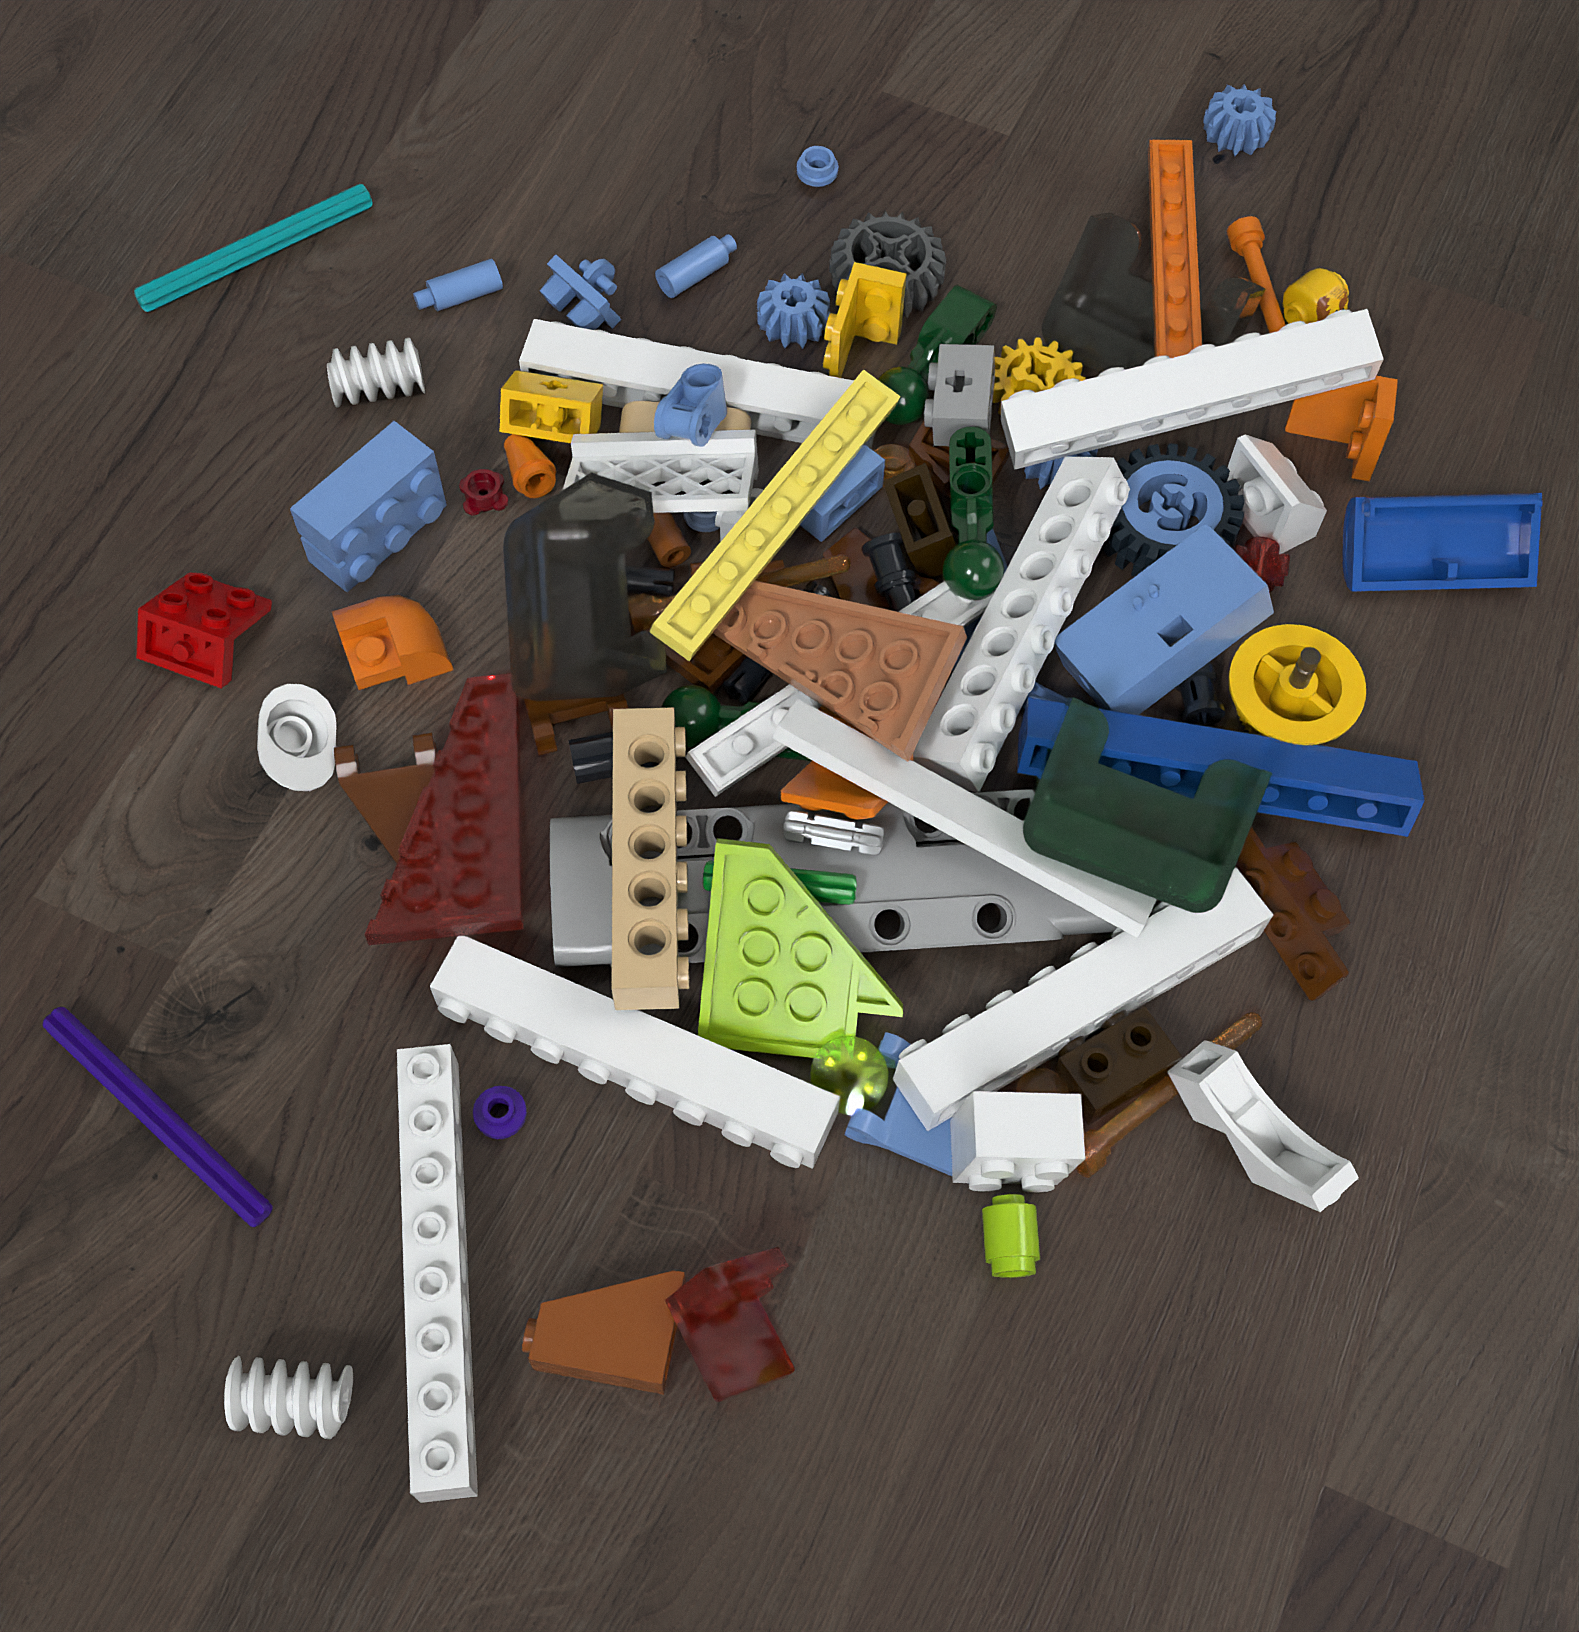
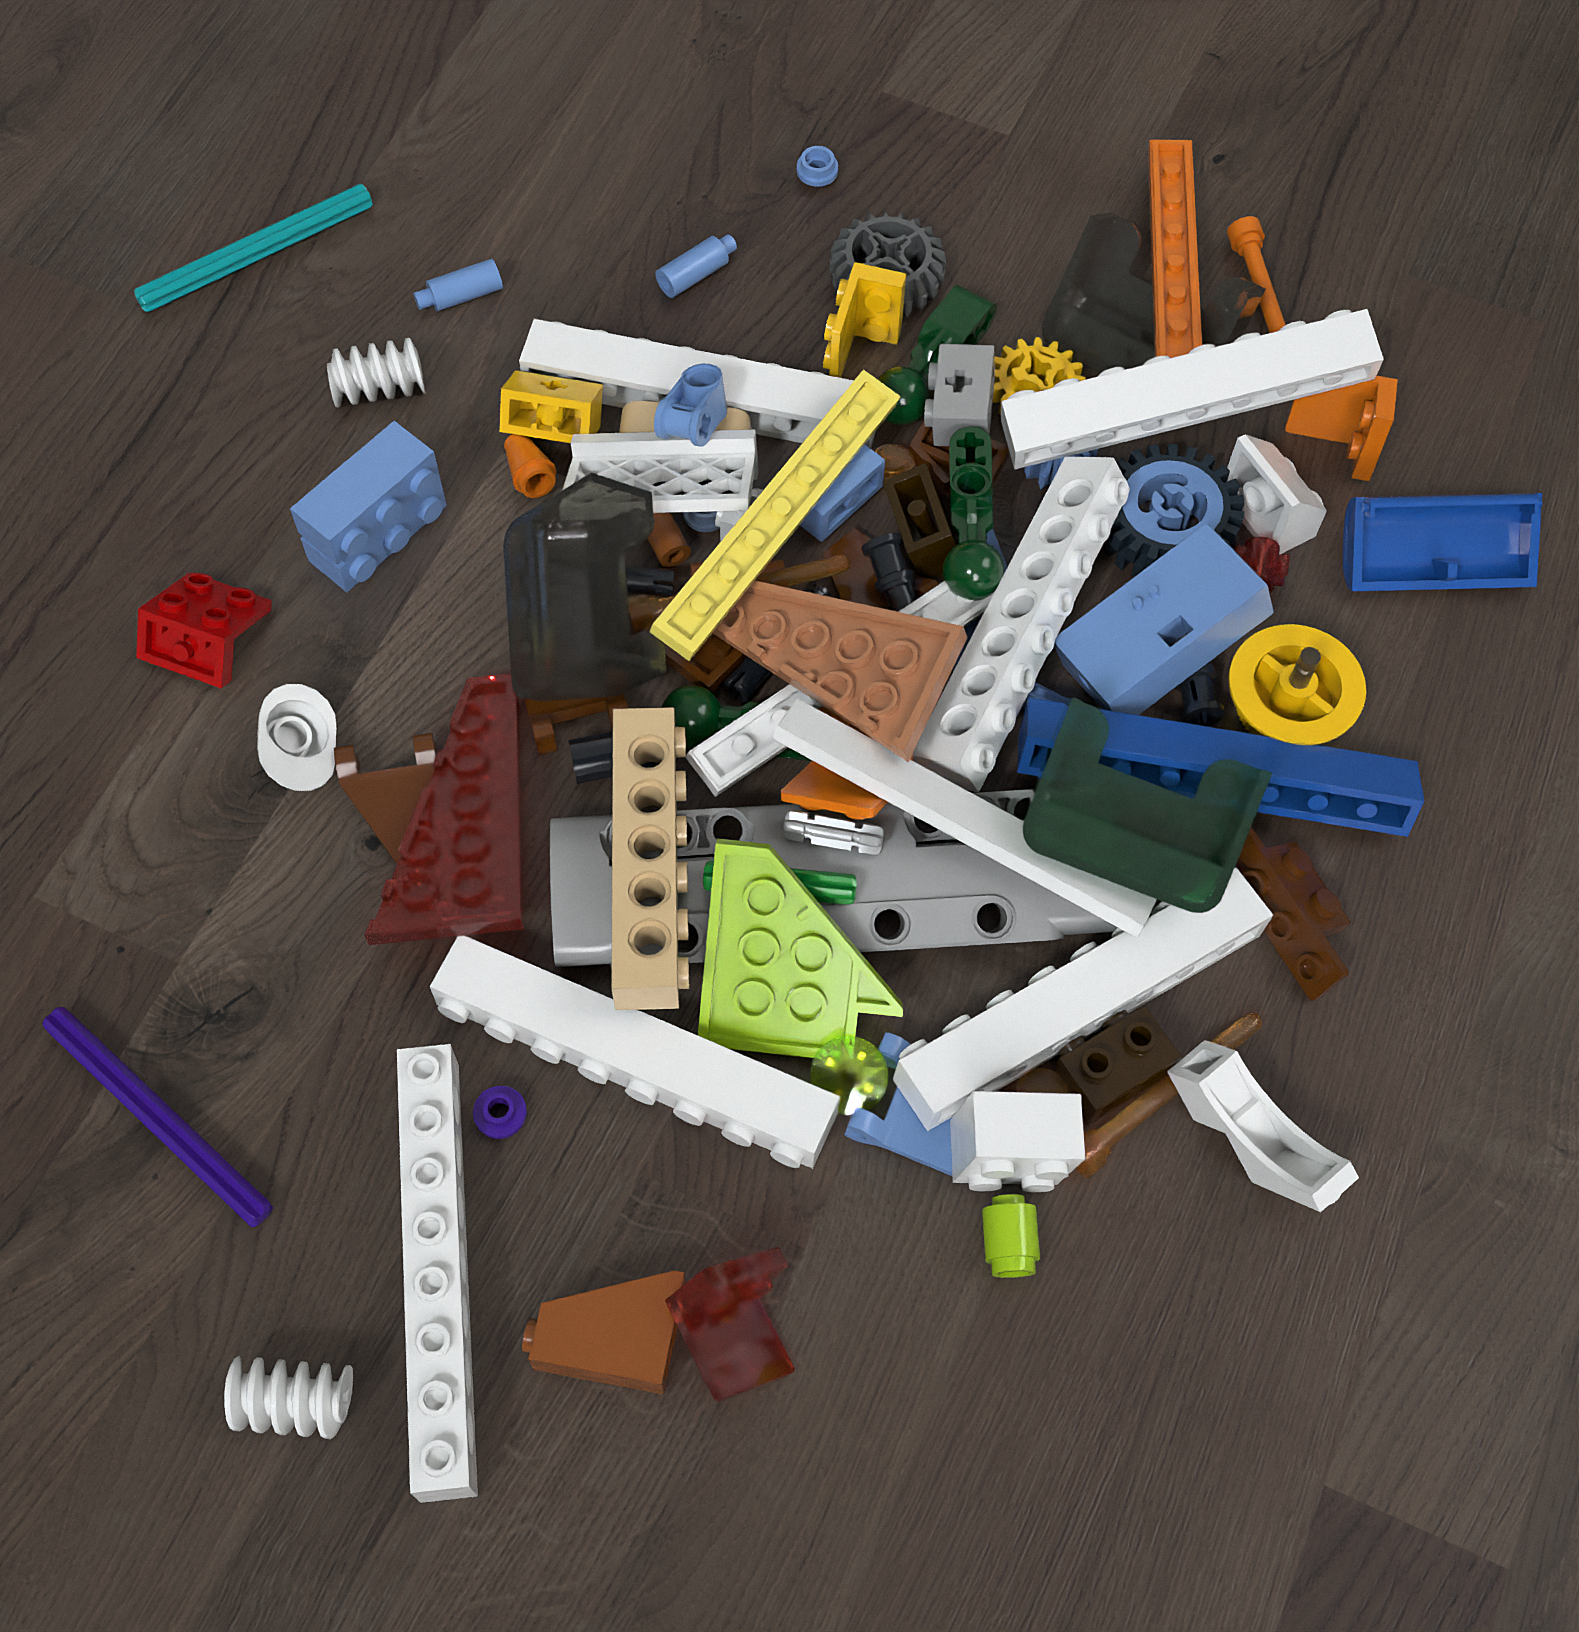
orange brick [332,595,453,690] -> none
dark red plate [459,469,508,516] -> none
medium blue hips [540,255,621,330] -> none
medium blue gear [757,273,830,349] -> none
medium blue gear [1203,84,1276,157] -> none
yellow head [1283,268,1349,324] -> none

